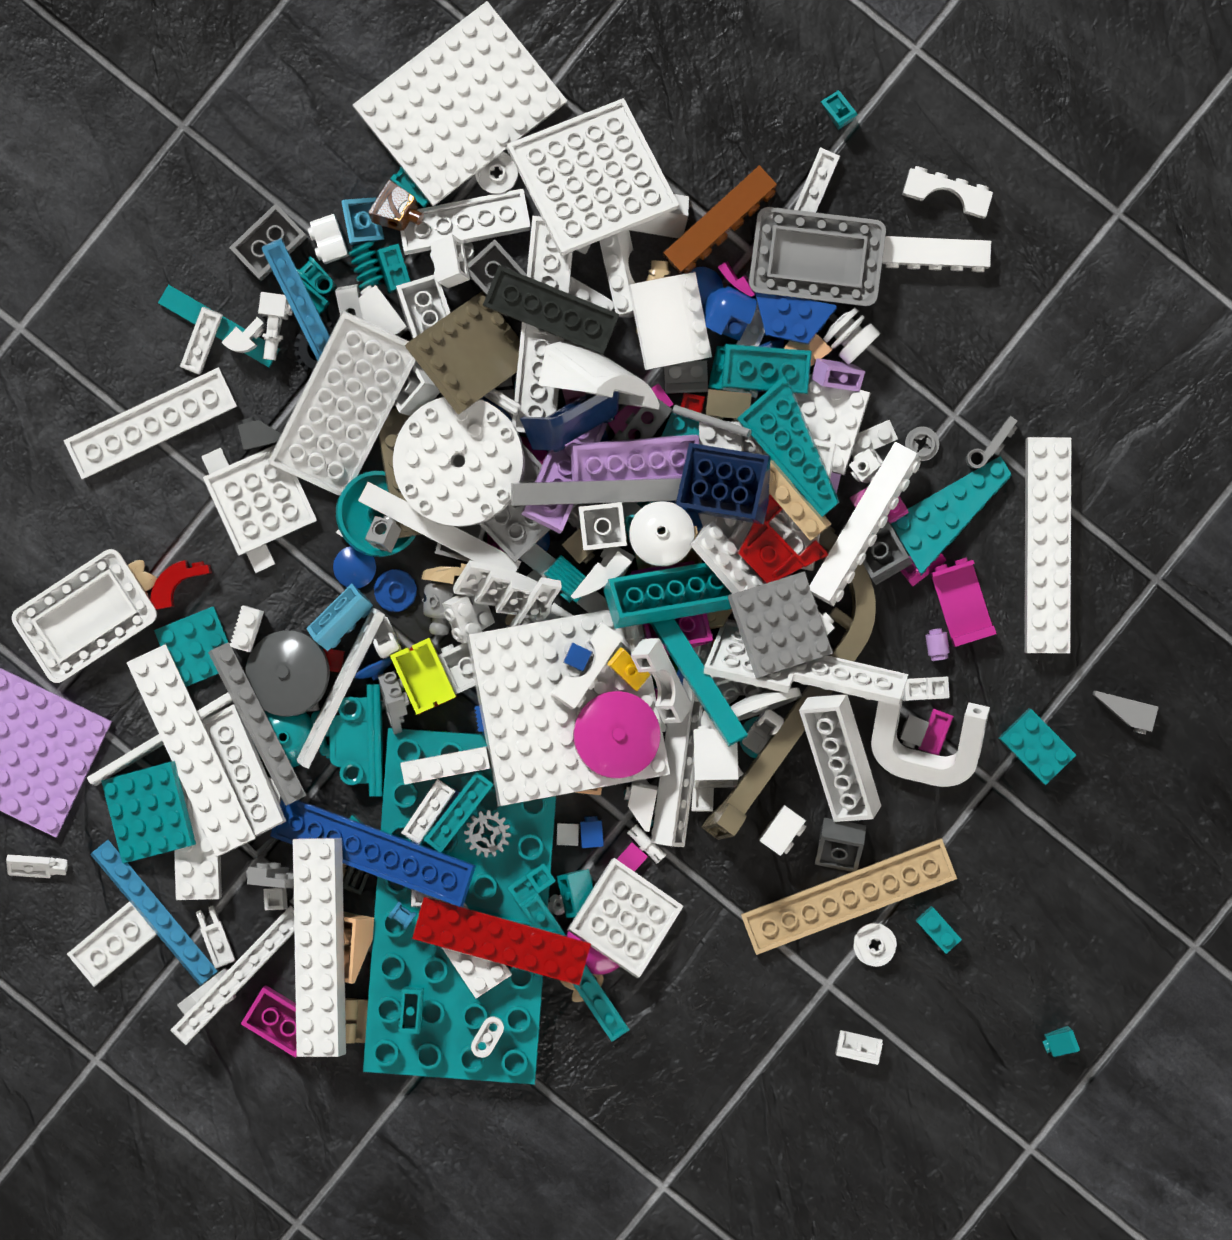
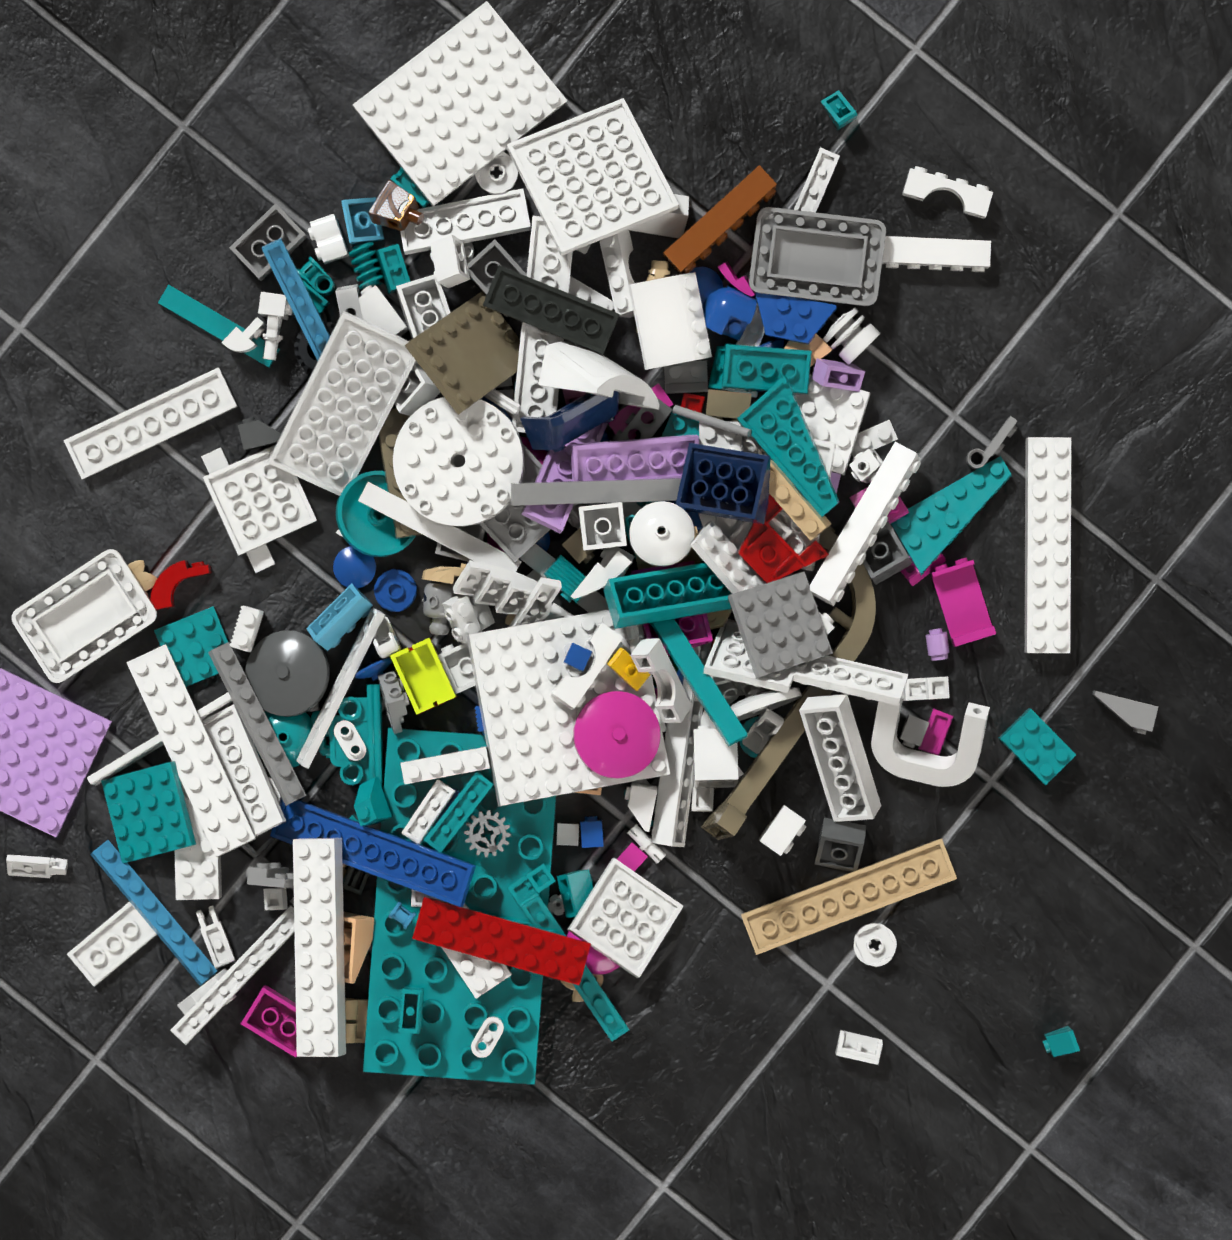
white tile [180,307,223,375] -> none
red tile [323,648,345,672] -> none
light grey brick [365,516,402,552] -> none
light grey gear [905,427,939,461] -> none
teal brick [916,906,962,954] -> none
none -> white plate [334,720,366,761]
none -> teal slope [354,777,392,826]

